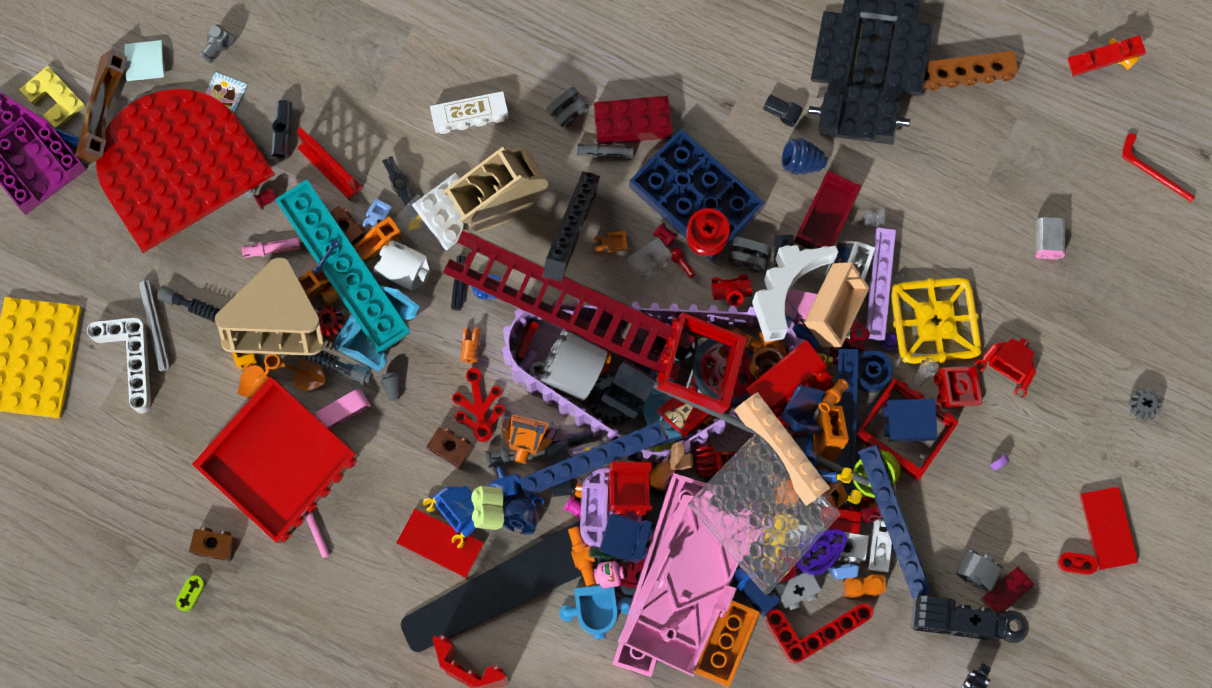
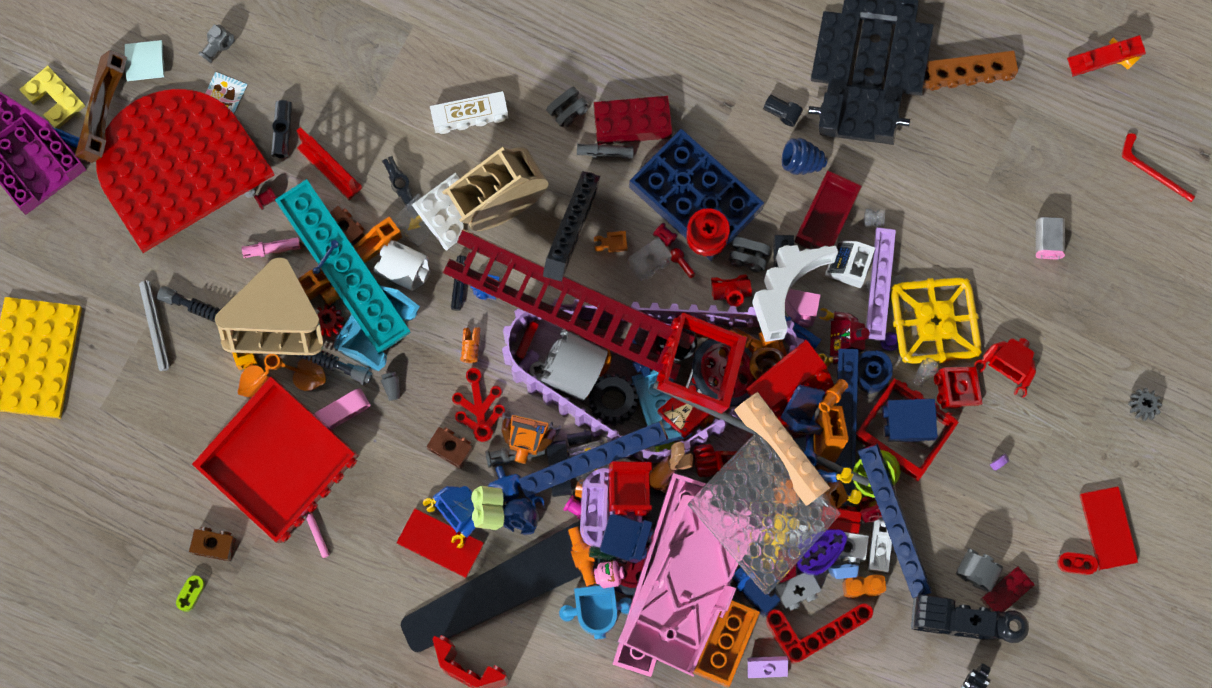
white beam [87,318,151,414] -> none
light blue plate [363,199,392,229] -> none
black bracket [601,361,656,419] -> none
light nougat piece [804,262,869,347] -> none
none -> lavender plate [747,656,788,678]

